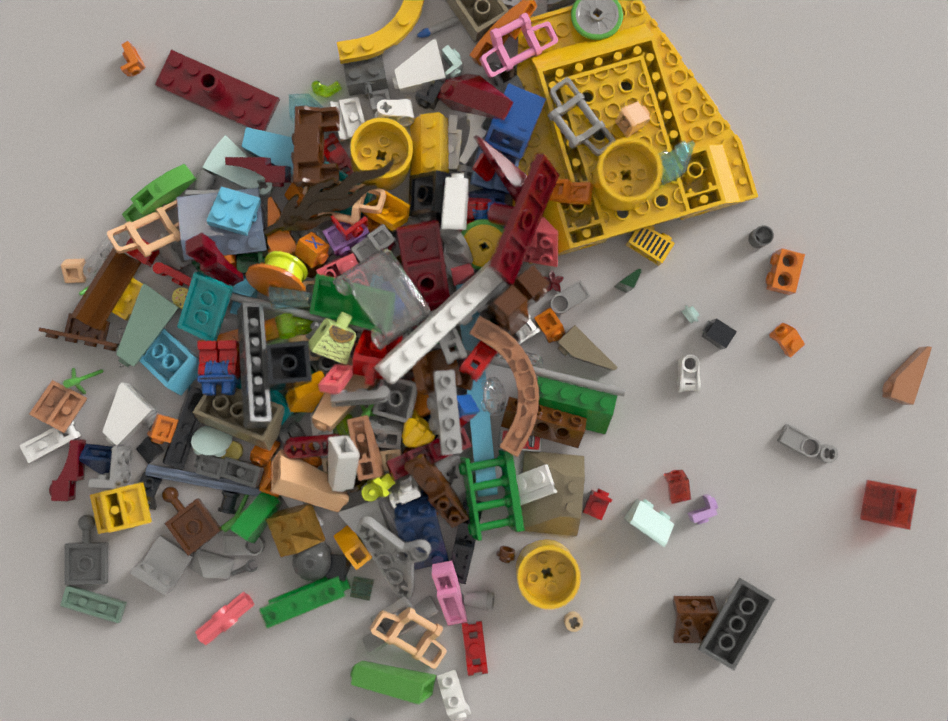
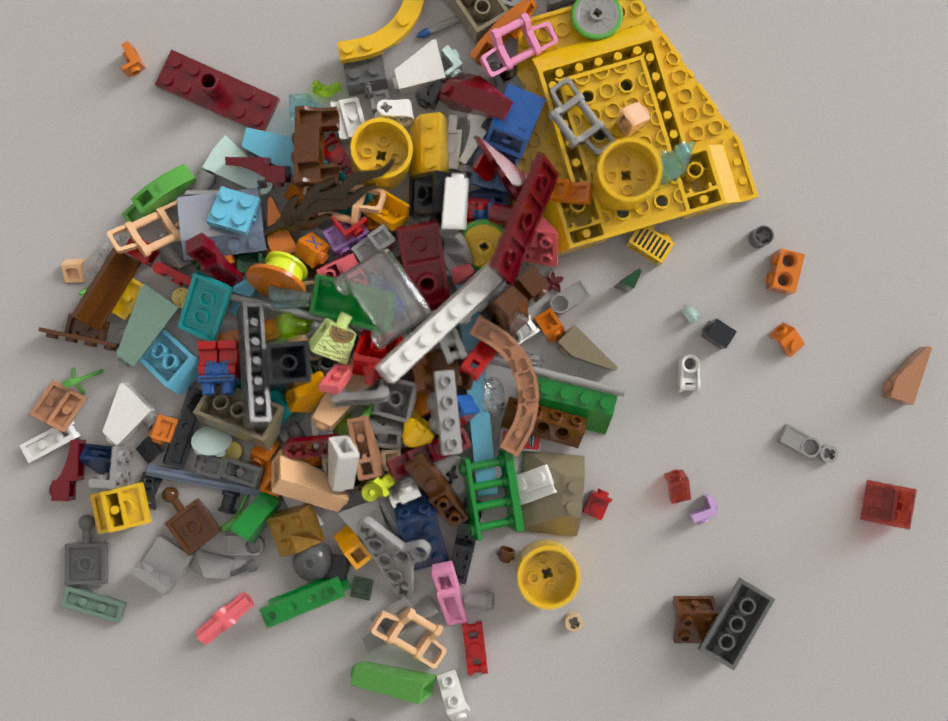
light aqua slope [624,499,674,547] -> none

